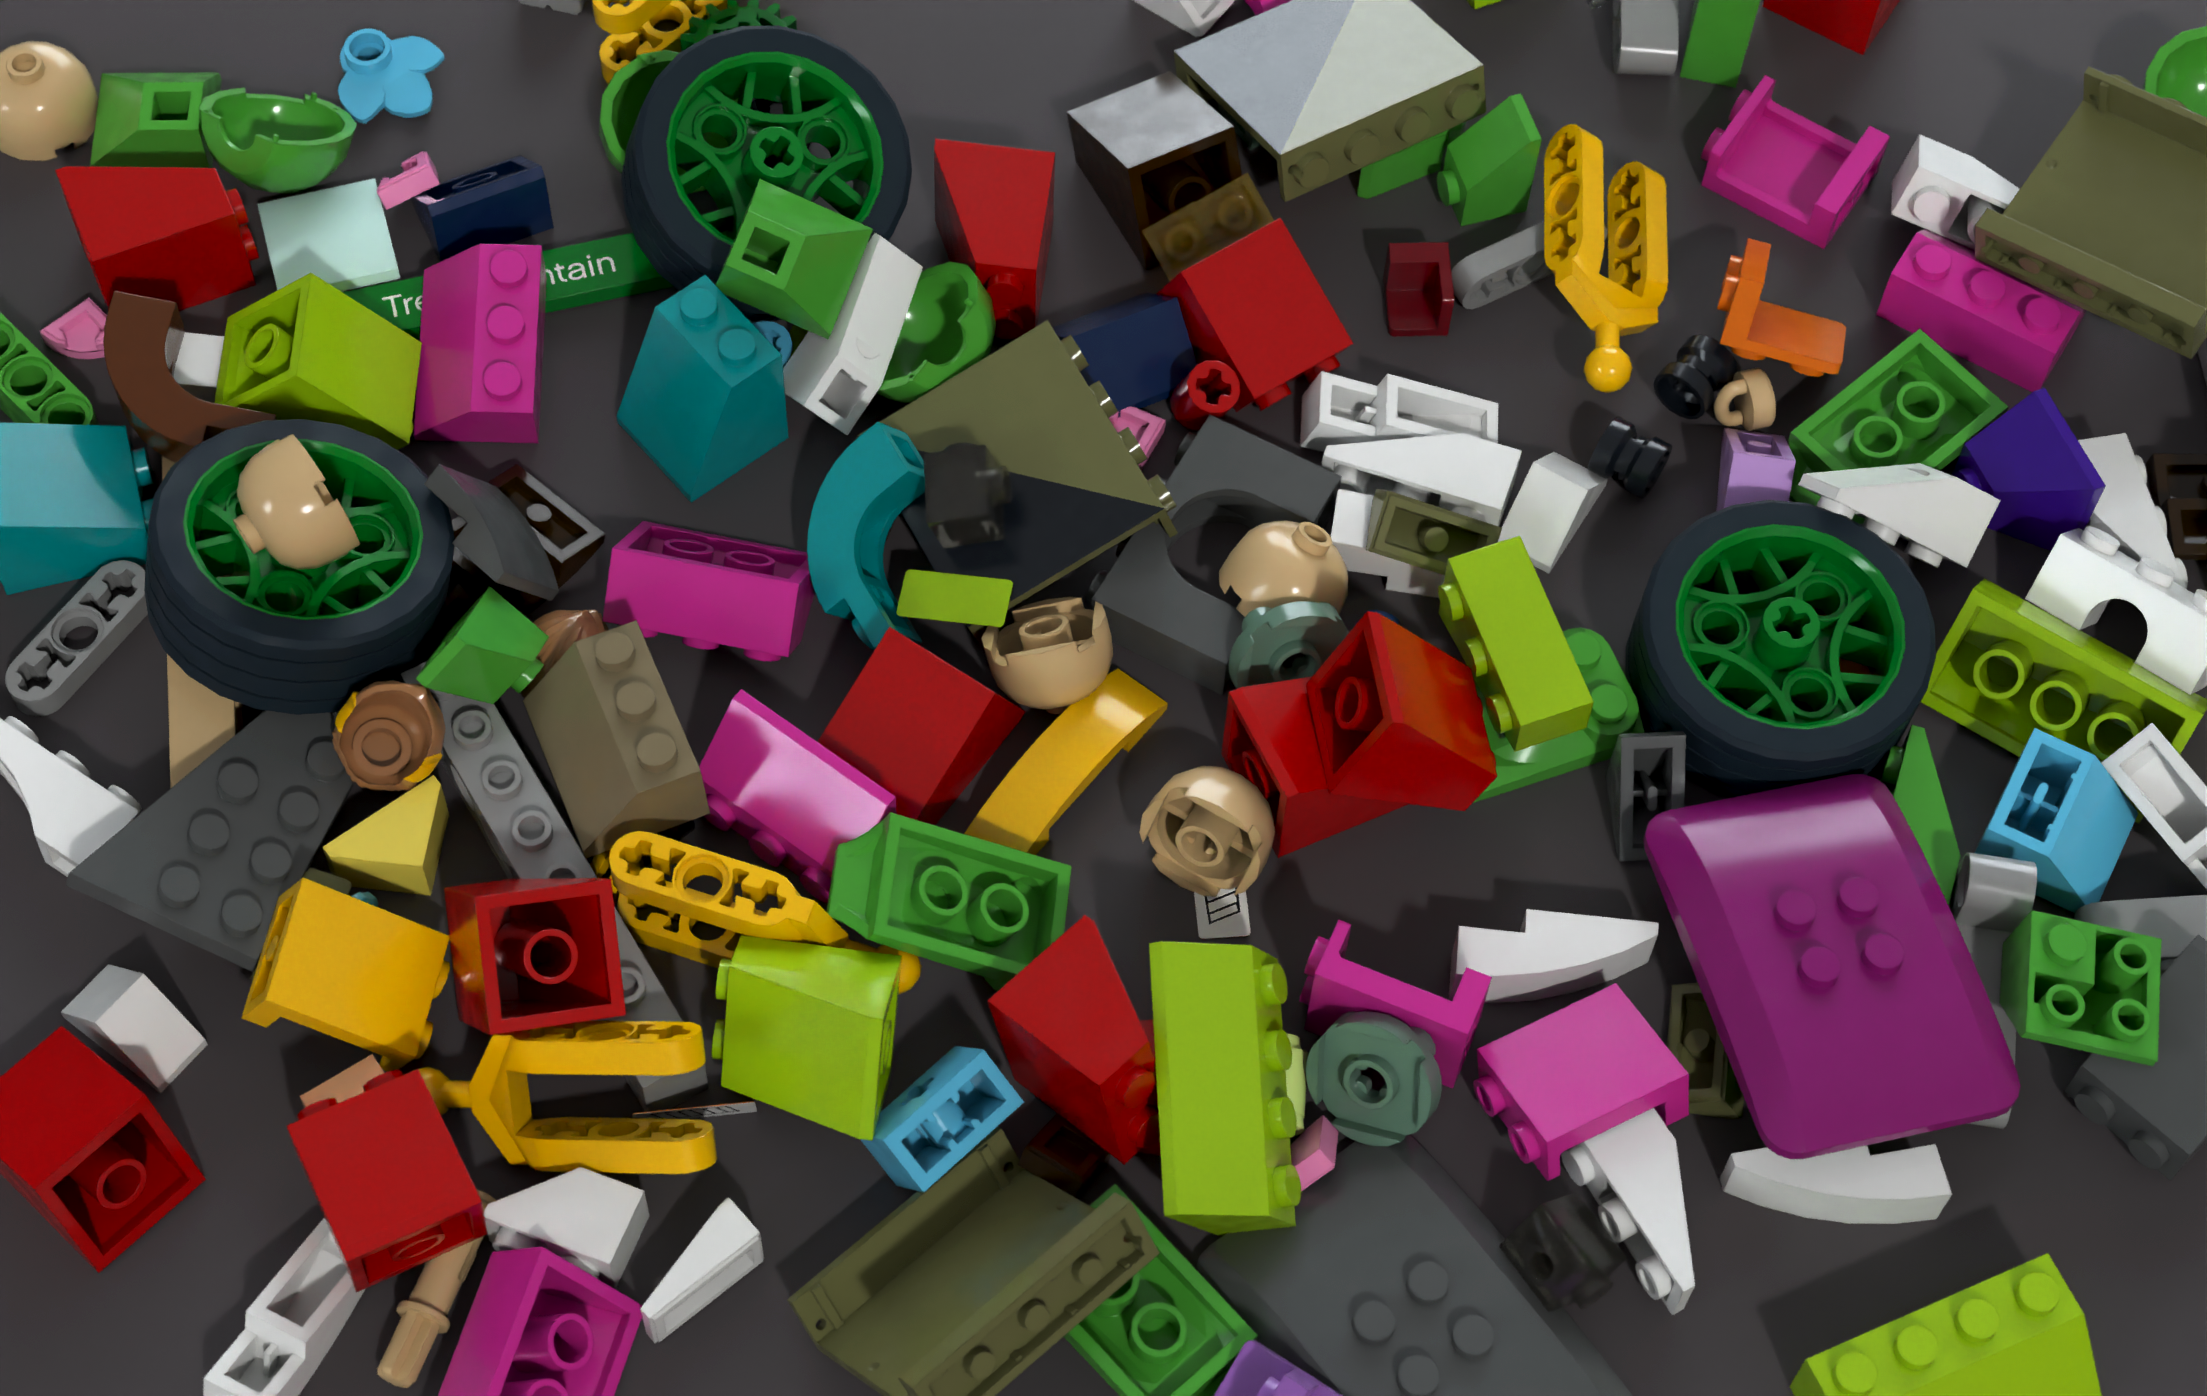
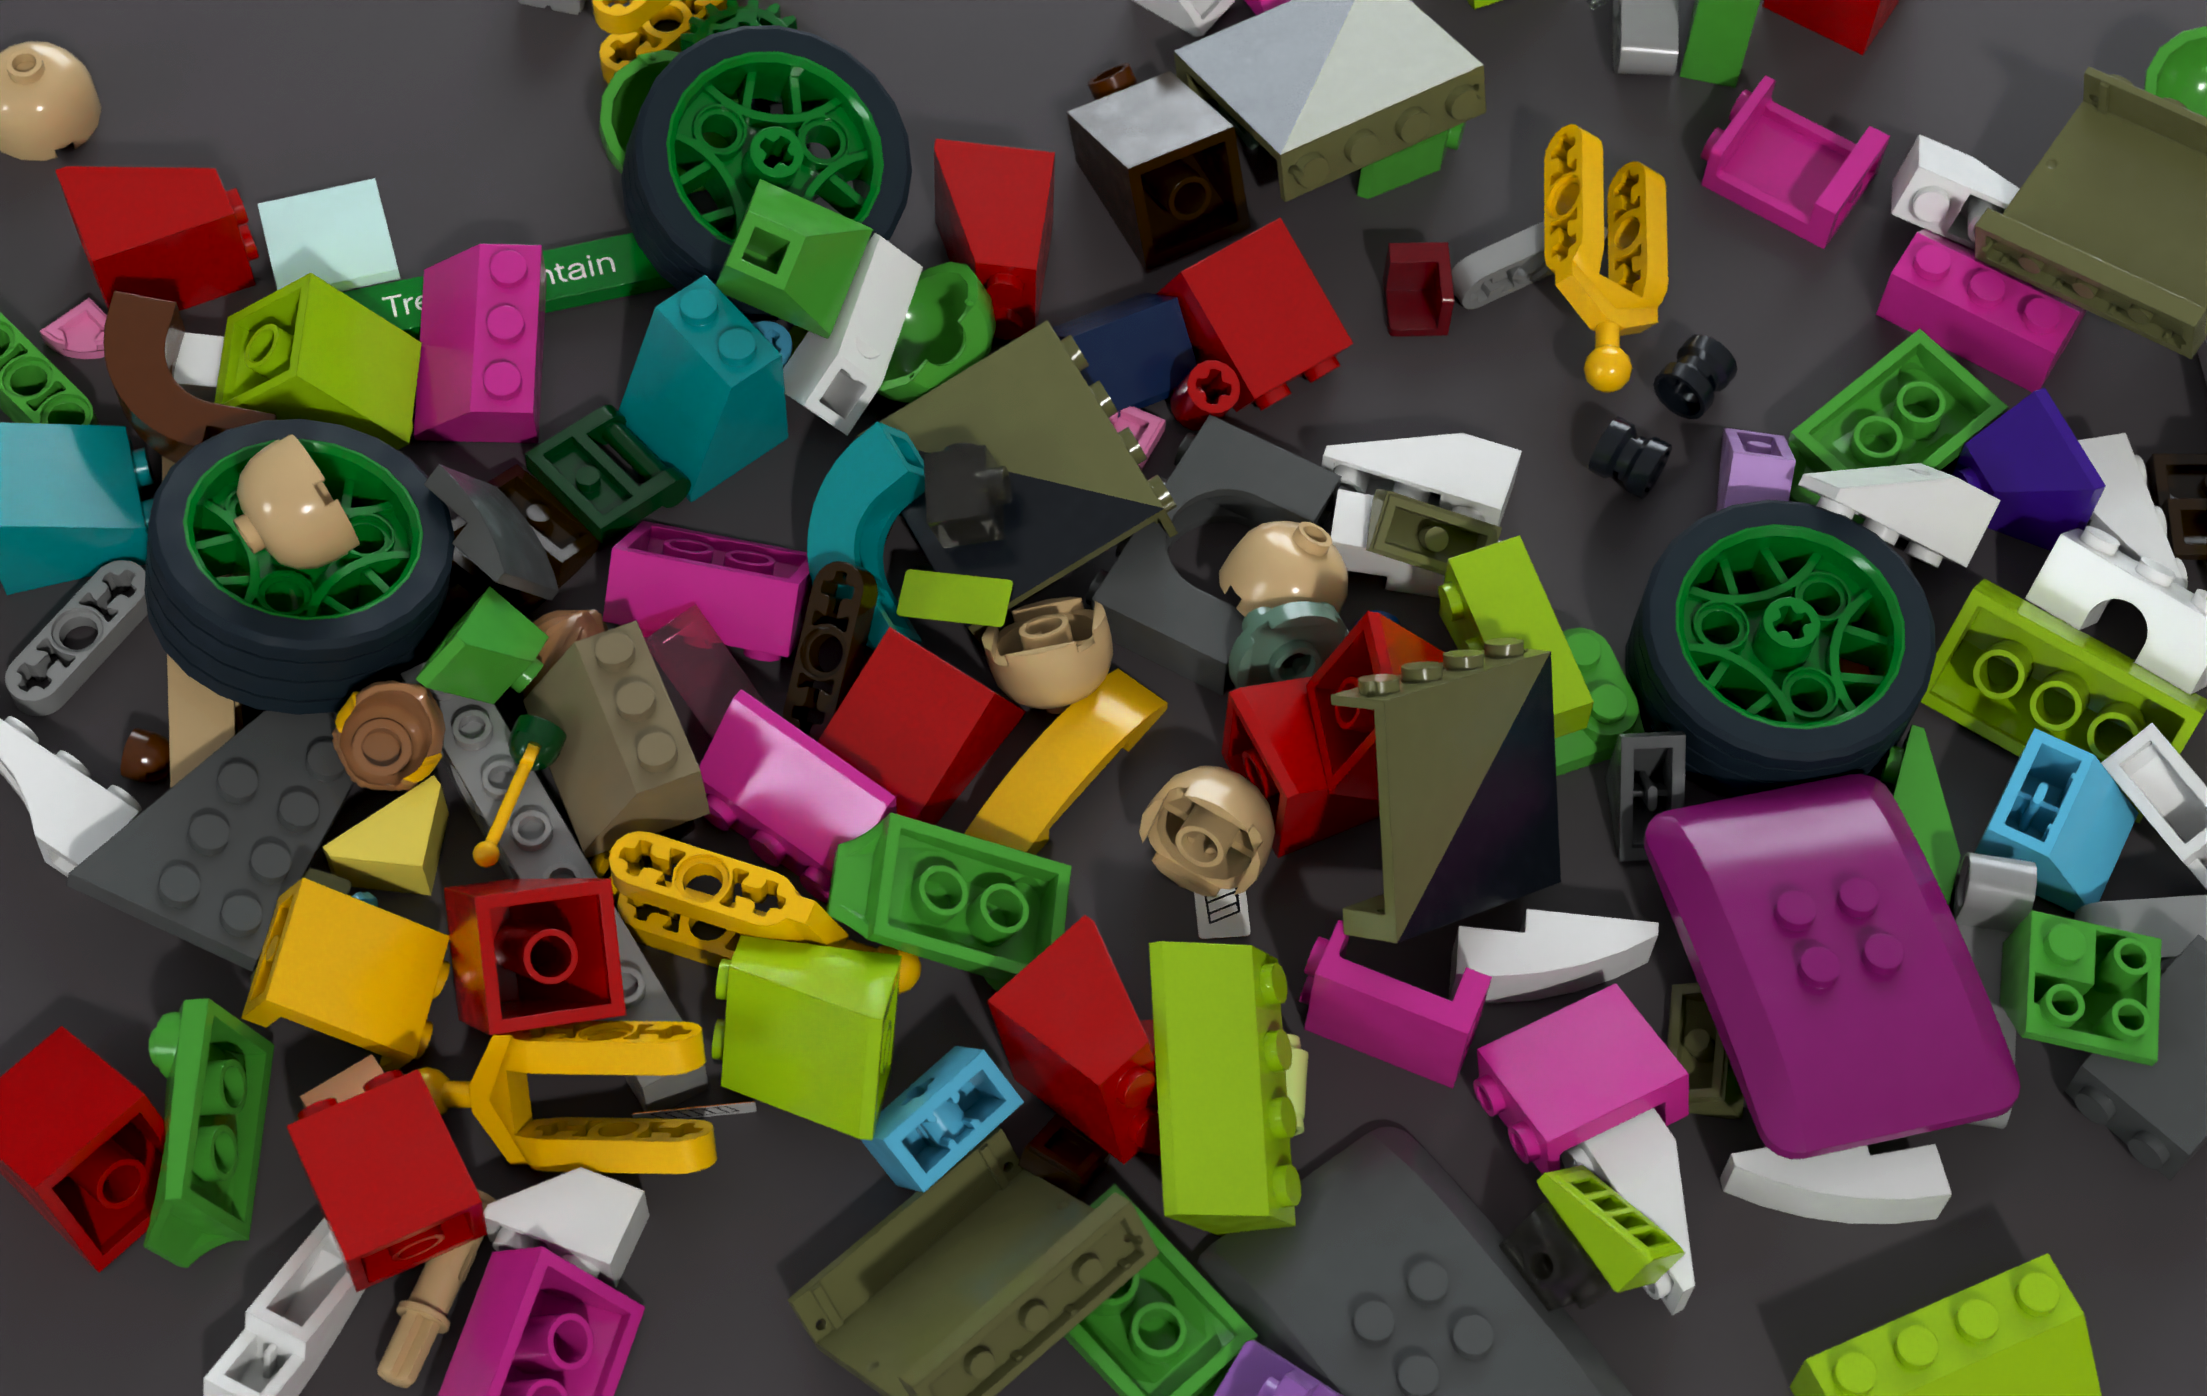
white slope [61,964,208,1093] -> none
bright green slope [90,72,221,168] -> none
bright green cylinder [199,87,357,193] -> none
medium azure plate [338,29,445,124] -> none
bright pink tile [377,151,440,210] -> none
dark blue slope [411,156,554,262] -> none
white slope [640,1198,764,1343] -> none
clear yellow slope [1142,173,1274,281] -> none
bright pink tile [1290,1115,1339,1191] -> none
white slope [1300,371,1498,452] -> none
sand green plate [1306,1011,1442,1146] -> none
bright green slope [1437,93,1542,227] -> none
white slope [1499,452,1608,574] -> none
tan tile [1714,367,1776,431] -> none
orange bracket [1717,238,1846,377] -> none
none -> reddish brown hinge [120,728,170,783]
none -> bright green slope [143,998,274,1268]
none -> hinge [473,715,567,868]
none -> dark green plate [525,405,691,544]
none -> clear pink slope [645,604,770,739]
none -> dark brown beam [783,561,878,741]
none -> reddish brown hinge [1087,63,1138,100]
none -> olive panel [1331,638,1561,943]
none -> lime slope [1536,1165,1685,1293]

